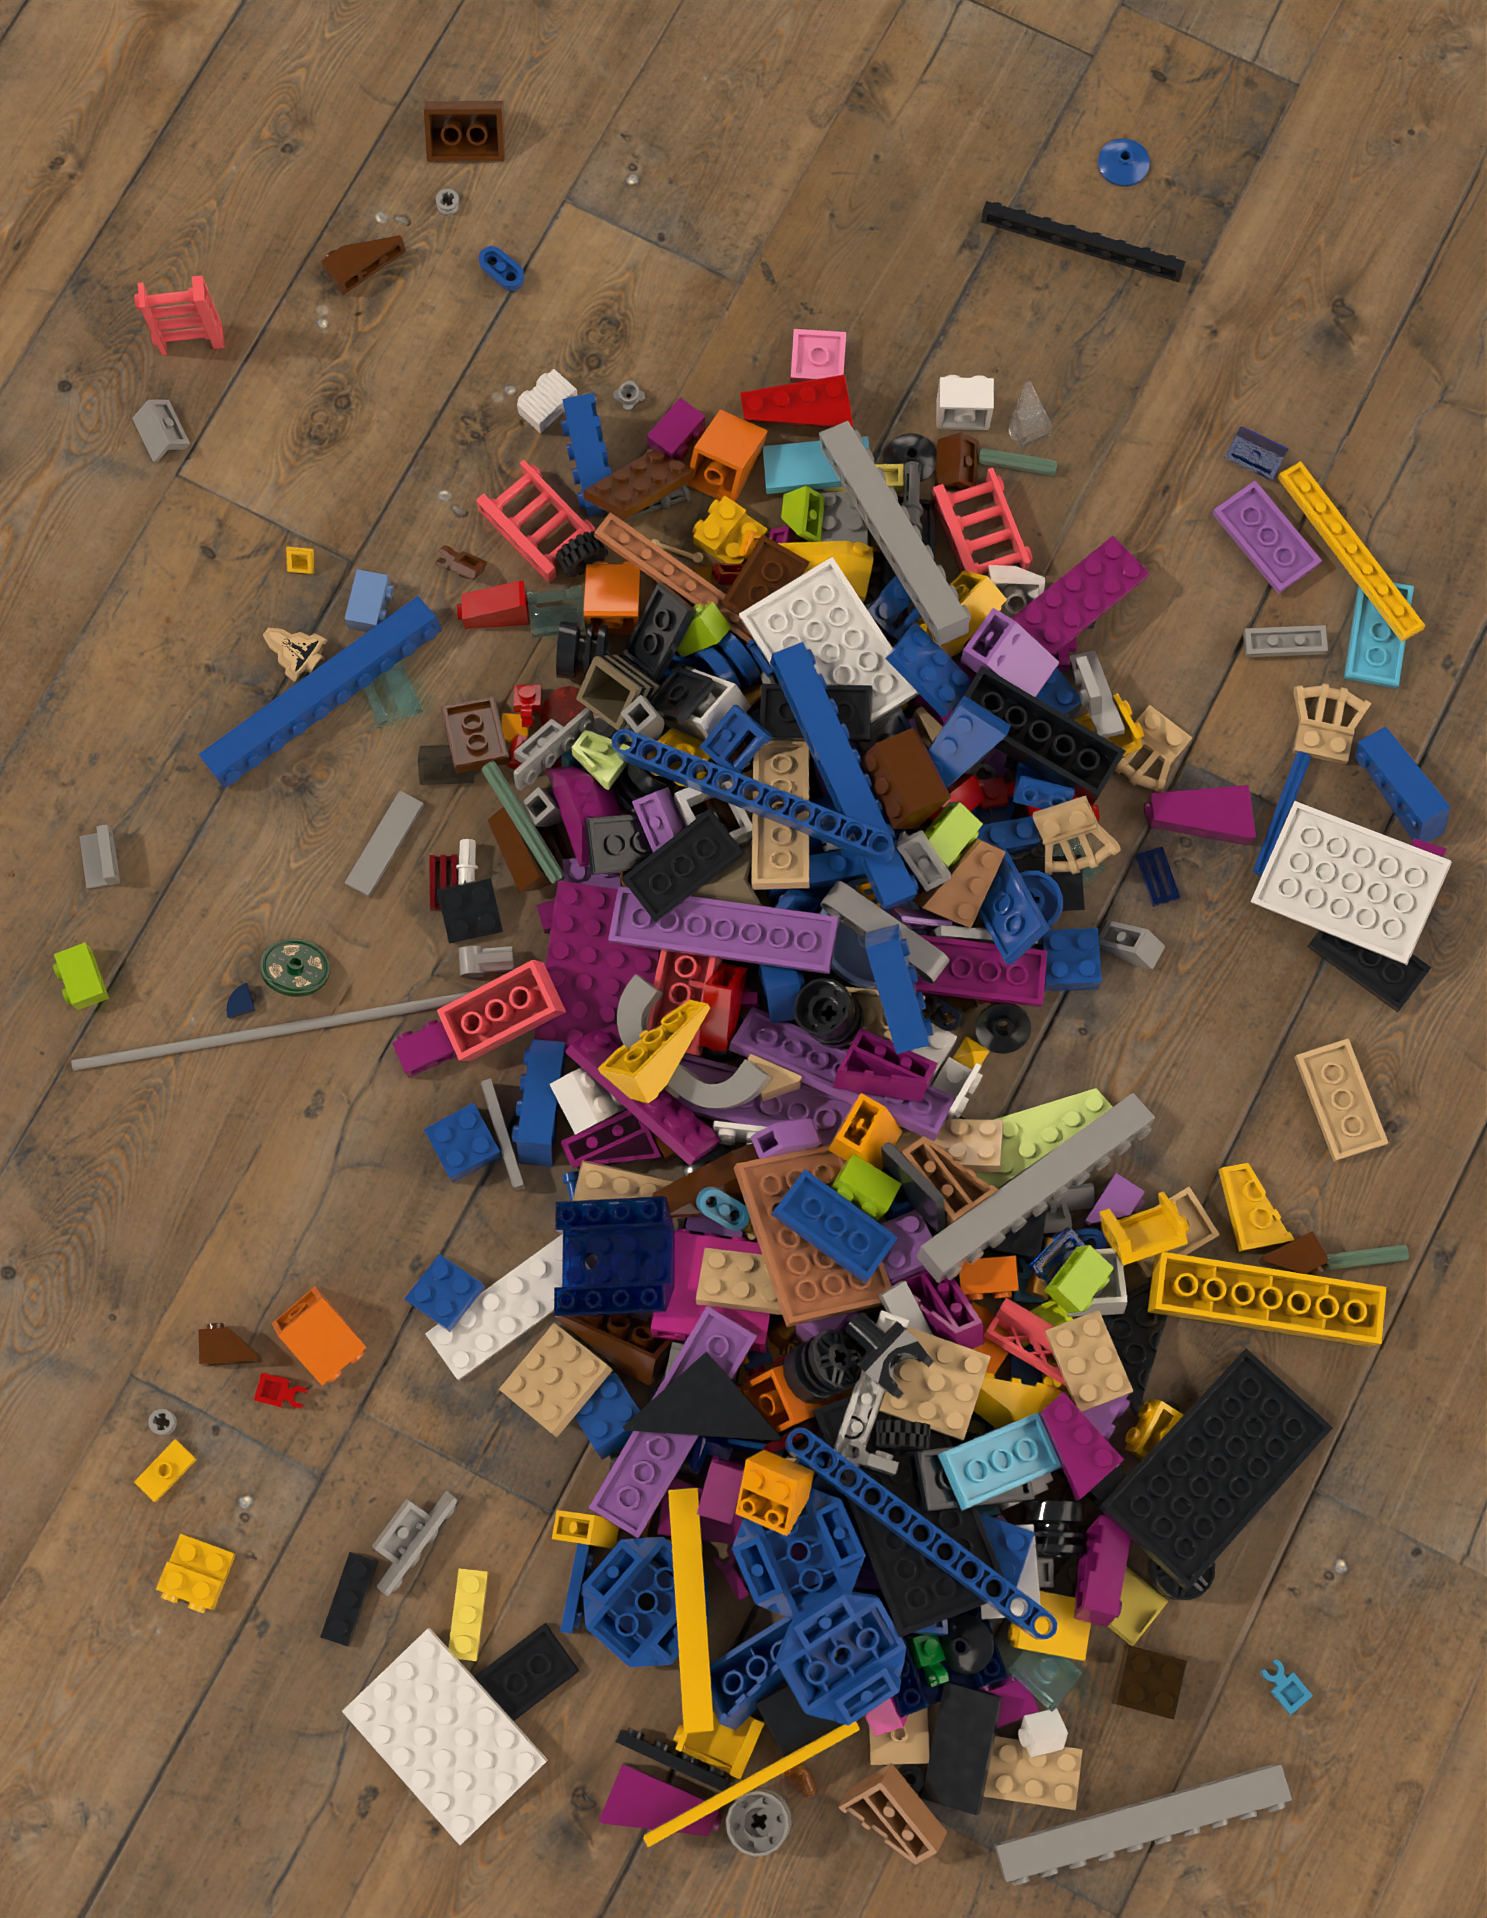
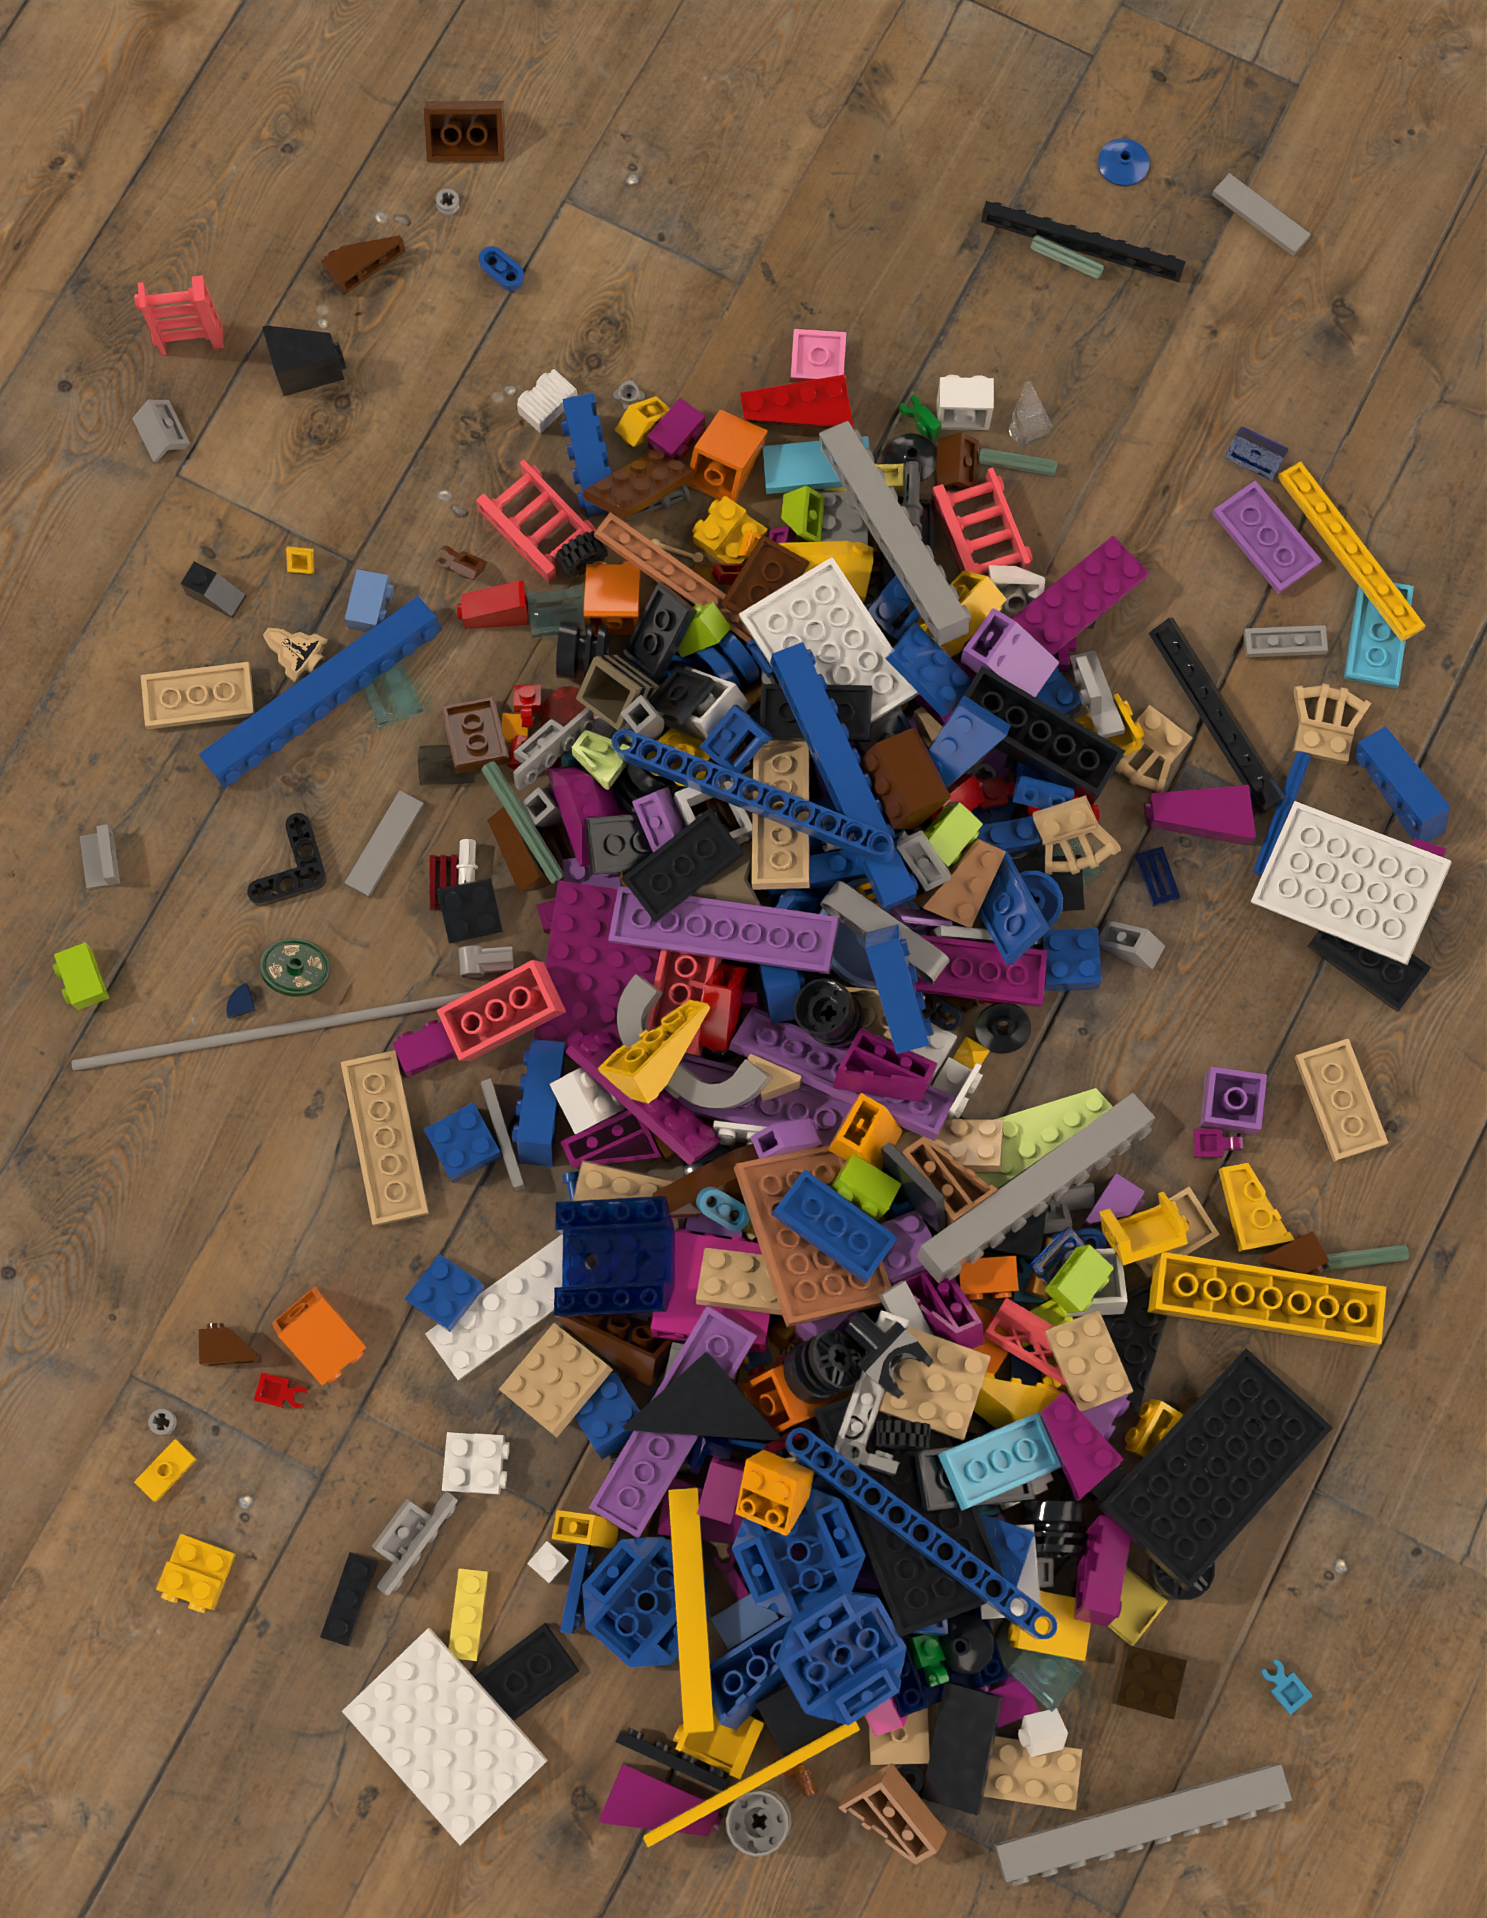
none -> tan plate [141,662,255,730]
none -> black slope [180,561,246,618]
none -> black beam [247,813,327,907]
none -> black slope [262,325,347,396]
none -> tan plate [341,1050,429,1226]
none -> white plate [442,1432,510,1495]
none -> white brick [527,1541,570,1584]
none -> yellow slope [615,396,670,447]
none -> medium blue brick [711,1594,779,1649]
none -> green plate [899,395,941,441]
none -> sand green axle [1031,235,1104,278]
none -> black plate [1148,618,1286,814]
none -> magenta plate [1193,1129,1243,1158]
none -> medium lavender brick [1199,1067,1267,1135]
none -> light grey tile [1212,173,1311,256]

